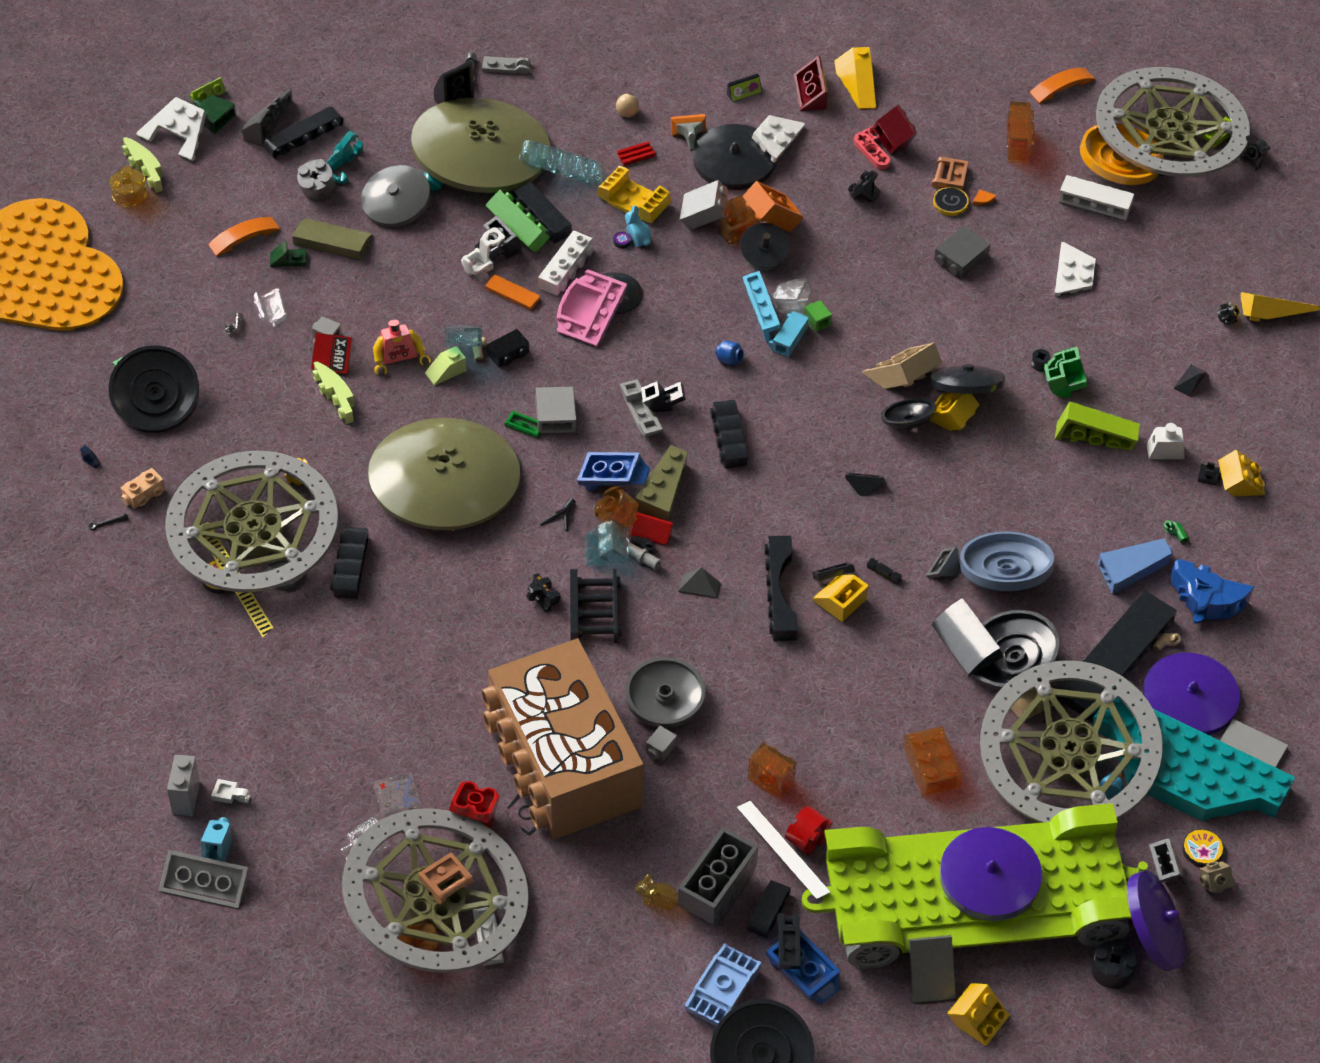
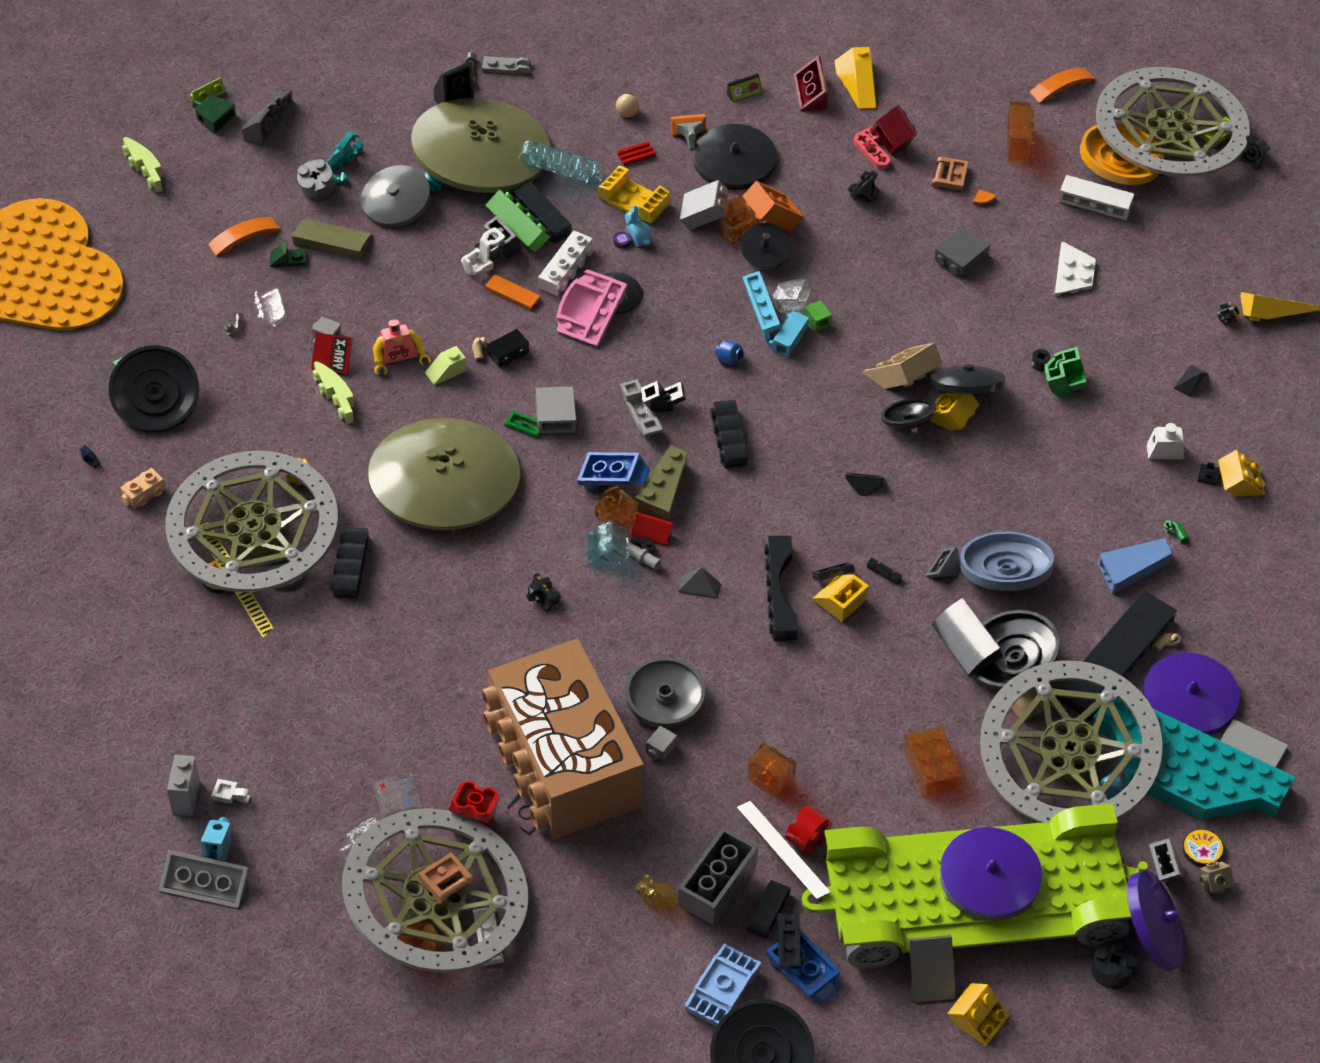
black hinge [89,513,128,530] -> none
clear yellow brick [109,166,147,207] -> none
white wing [136,97,206,162] -> none
black beam [263,107,344,159] -> none
clear light blue slope [445,324,482,347] -> none
black plant [539,498,576,532] -> none
black fence [570,569,621,643] -> none
white wing [752,115,805,163] -> none
black tile [933,187,968,216] -> none
lime wedge [1055,402,1140,450] -> none
blue animal [1170,559,1254,624] -> none

